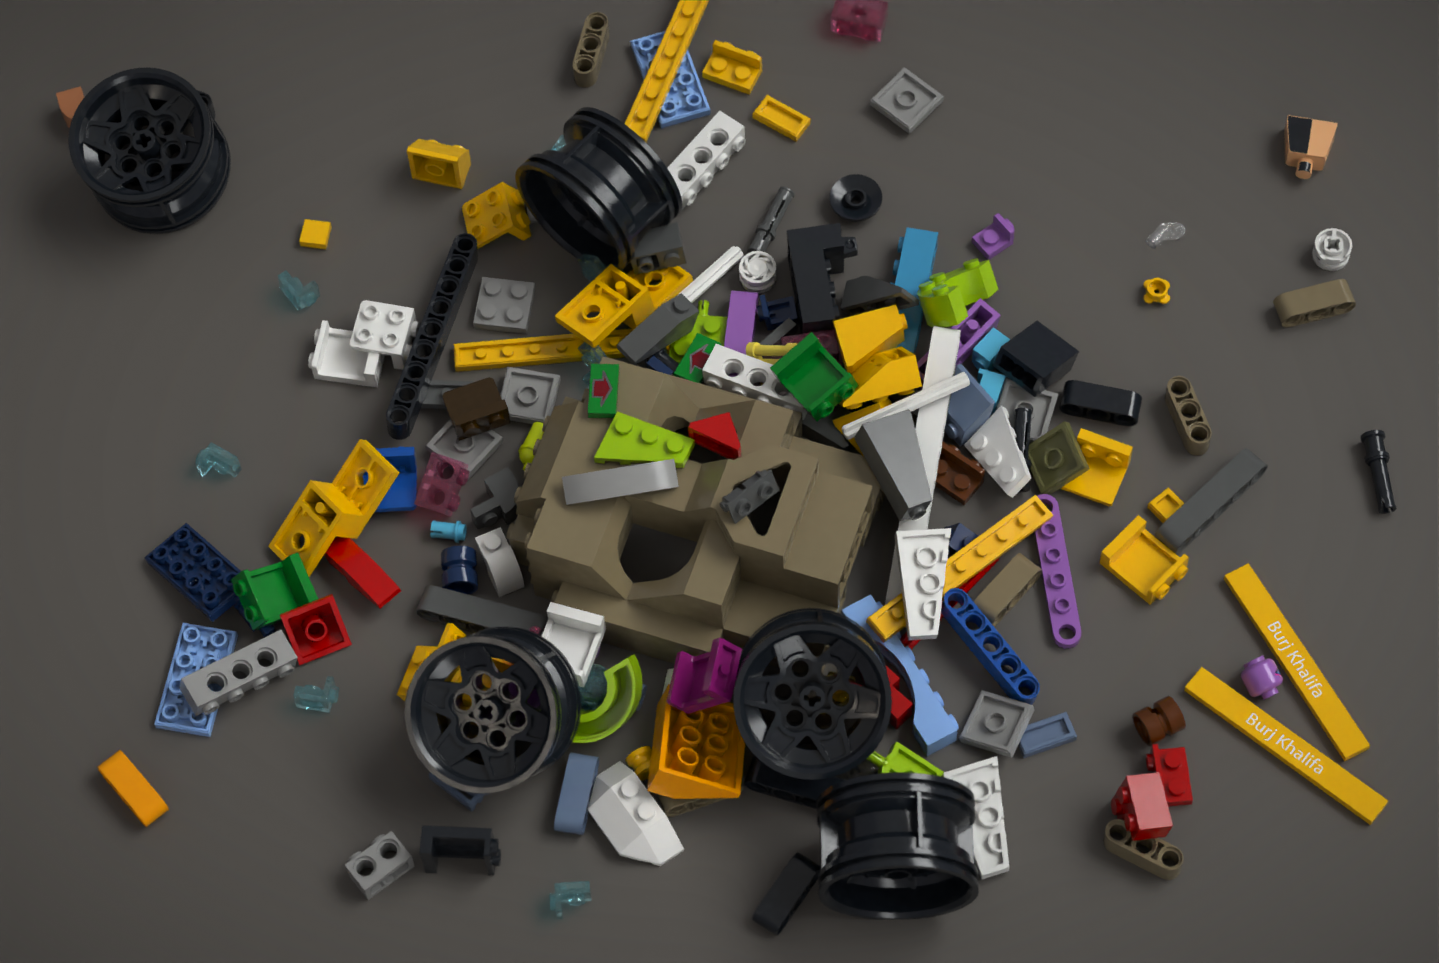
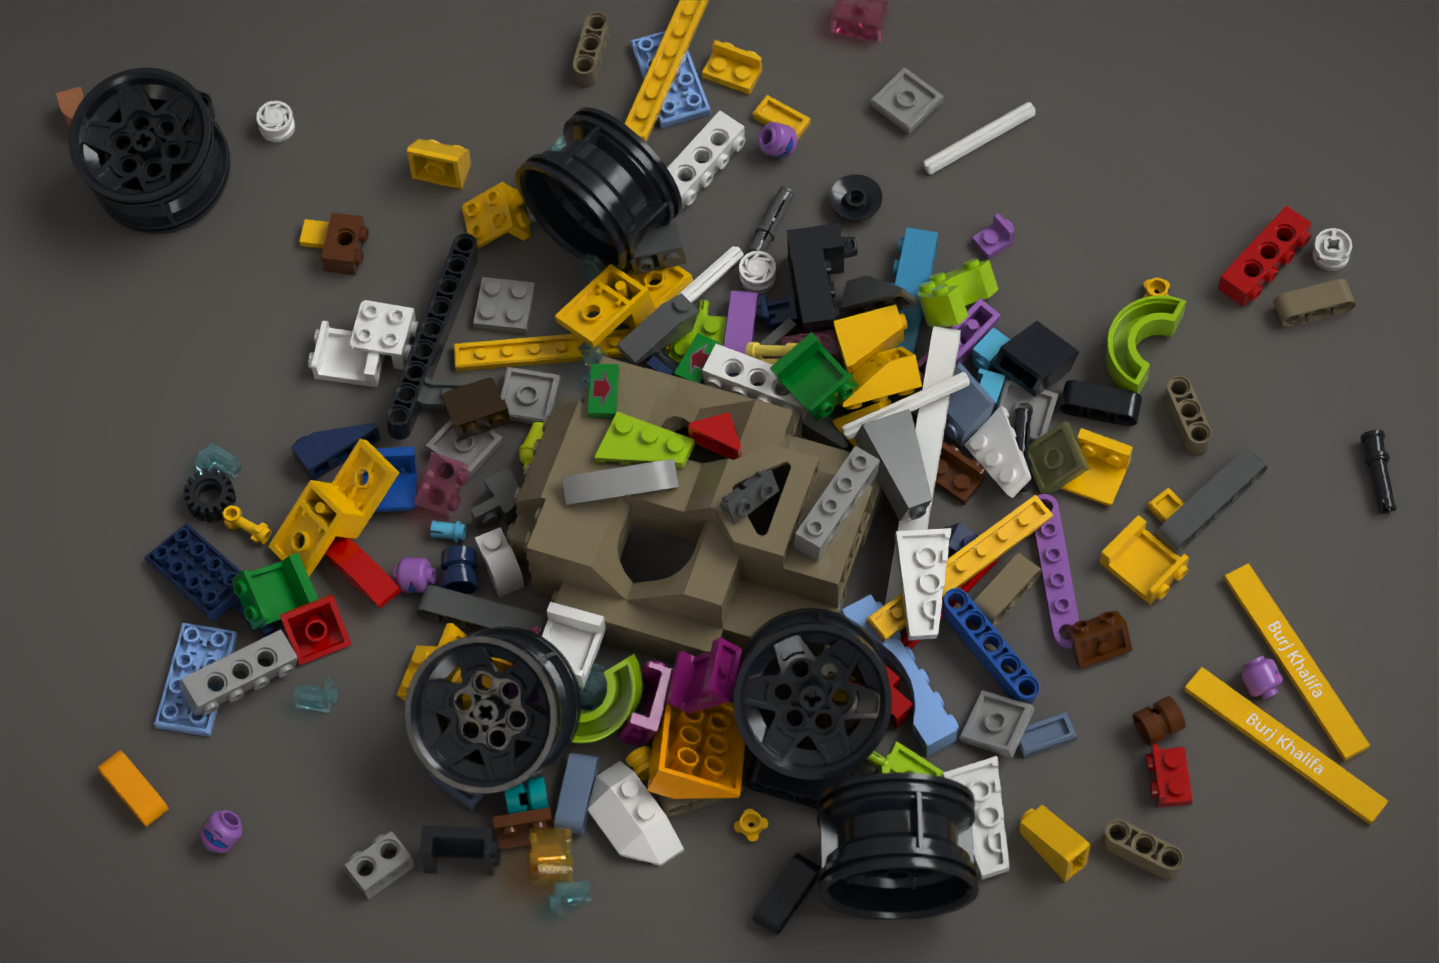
clear light blue bracket [277,270,320,311] -> none
brick [1111,772,1173,841] -> none
clear arm [1146,222,1186,249] -> none
light nougat torso [1284,115,1338,179] -> none
none -> black tyre [183,469,236,522]
none -> medium lavender head [200,810,243,853]
none -> yellow bar [222,506,272,544]
none -> white wheel [256,101,295,142]
none -> dark blue slope [291,423,381,481]
none -> reddish brown brick [321,213,369,275]
none -> medium lavender head [393,557,436,594]
none -> reddish brown bracket [492,808,555,850]
none -> teal wheel [505,776,549,814]
none -> clear yellow brick [529,827,574,887]
none -> magenta panel [616,661,673,748]
none -> yellow plate [734,809,768,842]
none -> medium lavender head [758,122,797,158]
none -> light grey brick [794,446,880,561]
none -> white axle [923,102,1036,174]
none -> yellow slope [1019,805,1090,882]
none -> reddish brown bracket [1065,611,1133,669]
none -> lime brick [1105,295,1186,394]
none -> red brick [1218,205,1312,307]

